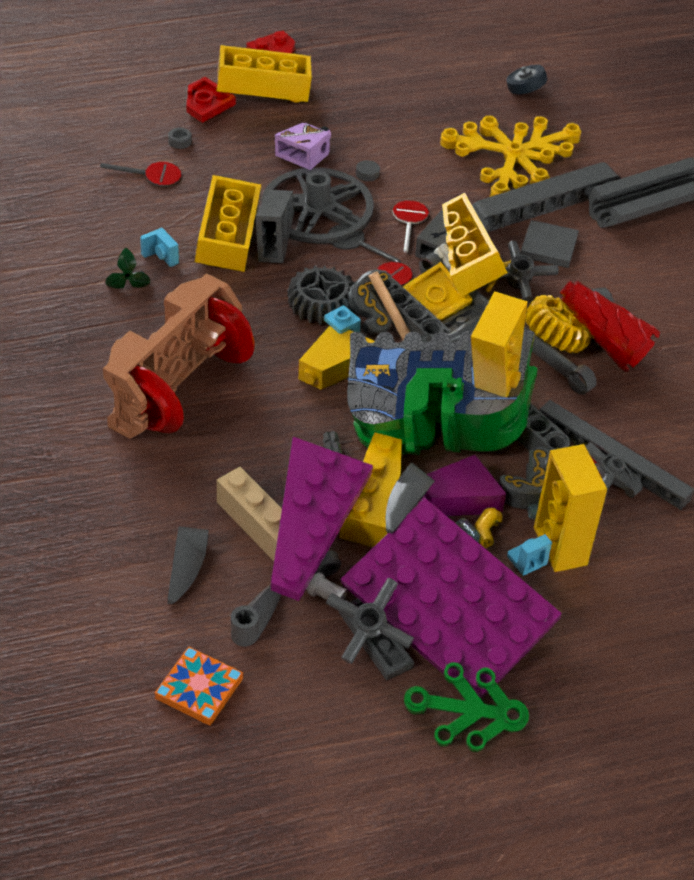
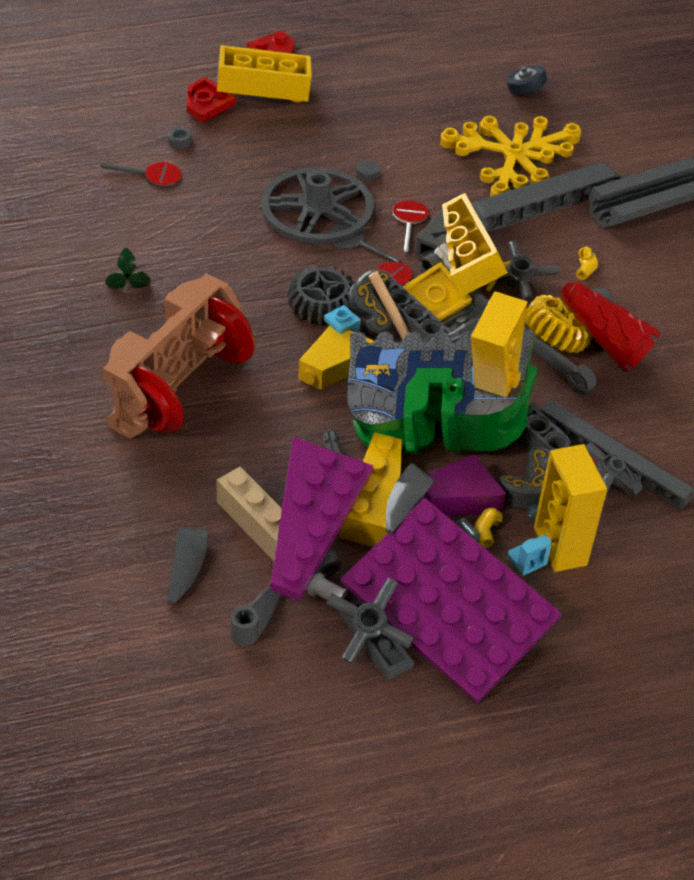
medium azure bracket [140,228,179,267] -> none
tile [155,646,243,726] -> none
yellow brick [195,175,261,272] -> none
dark grey slope [256,190,294,263] -> none
lavender torso [275,123,331,170] -> none
green plant [404,662,529,752] -> none
dark grey tile [521,220,579,268] -> none
none -> yellow arm [576,247,598,280]

